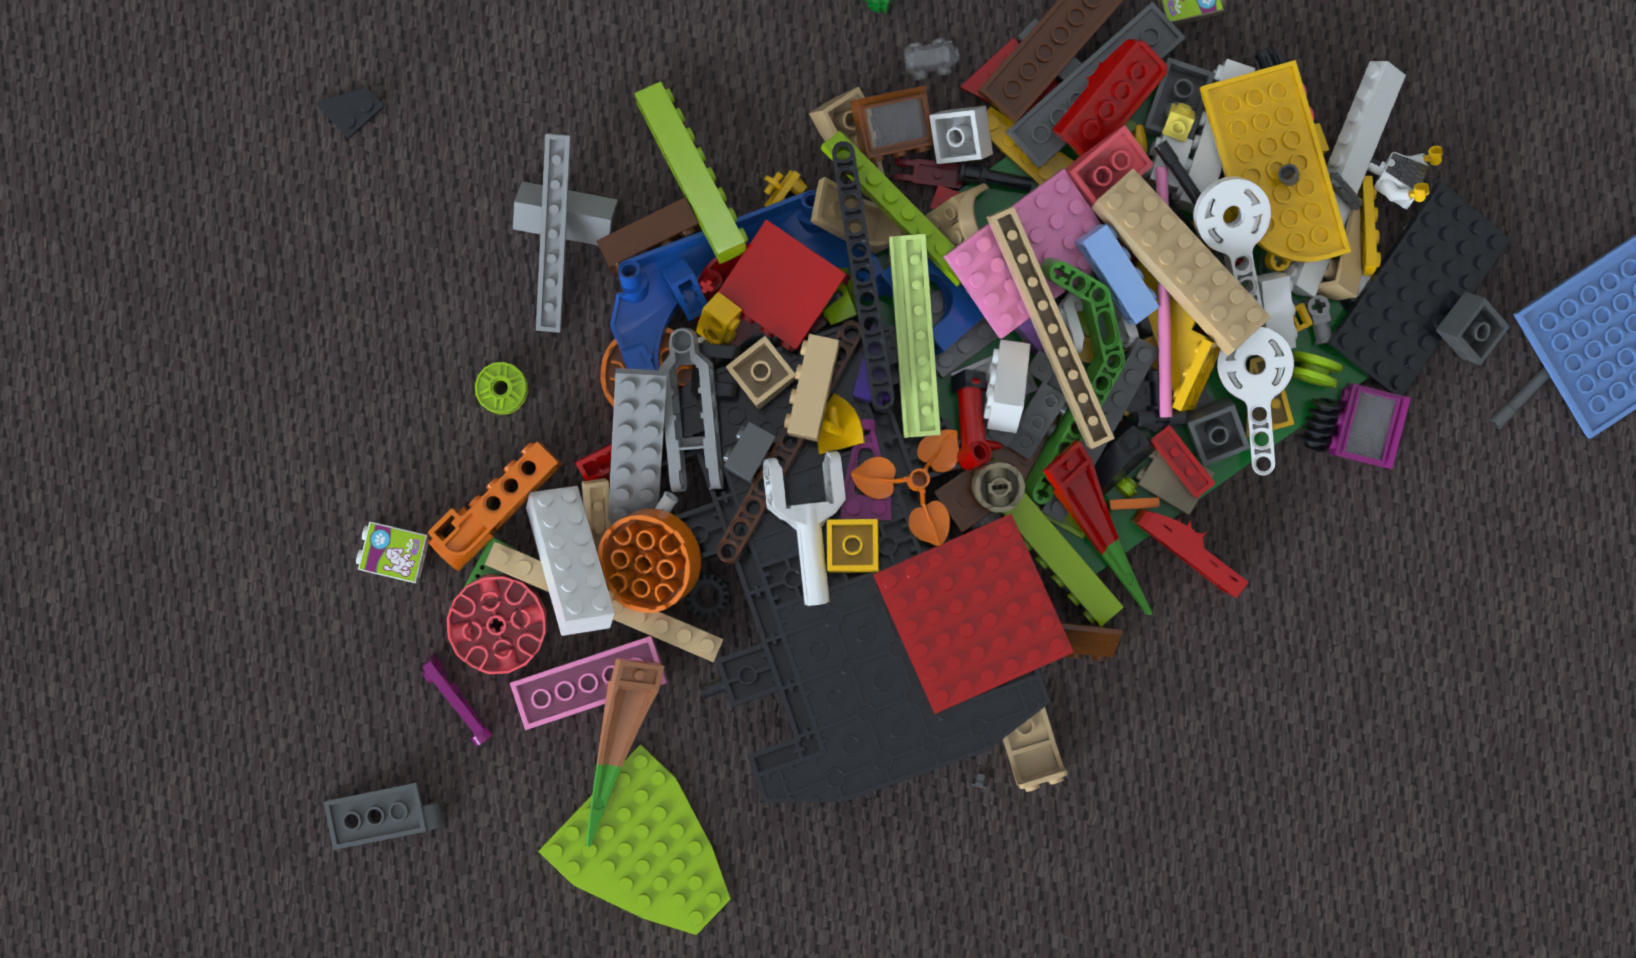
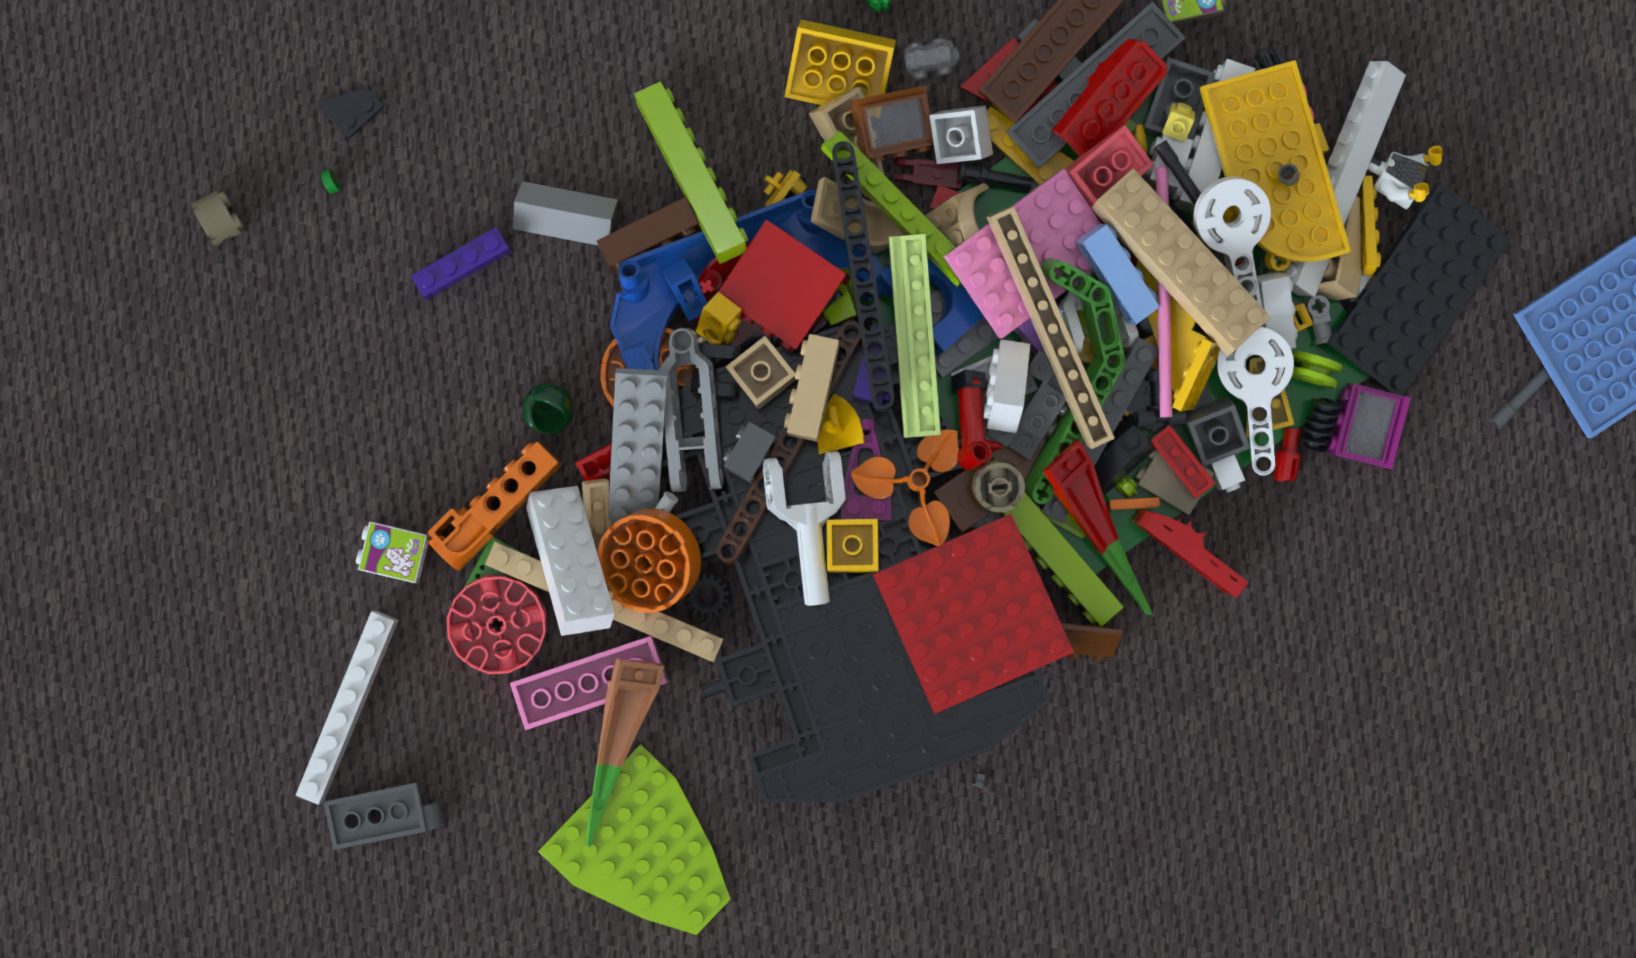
magenta plate [422,654,492,746] -> none
lime wheel [475,362,529,415] -> none
light grey plate [536,133,572,333] -> none
tan bracket [1003,707,1068,792] -> none
dark grey axle [1329,172,1363,210] -> none
dark grey brick [1436,292,1510,365] -> none
none -> dark tan brick [191,190,244,247]
none -> white brick [296,611,399,805]
none -> green tile [321,168,341,194]
none -> dark purple brick [411,227,512,300]
none -> dark green piece [522,383,574,435]
none -> yellow slope [784,19,896,118]
none -> white brick [1208,455,1245,493]
none -> red arm [1273,427,1301,482]

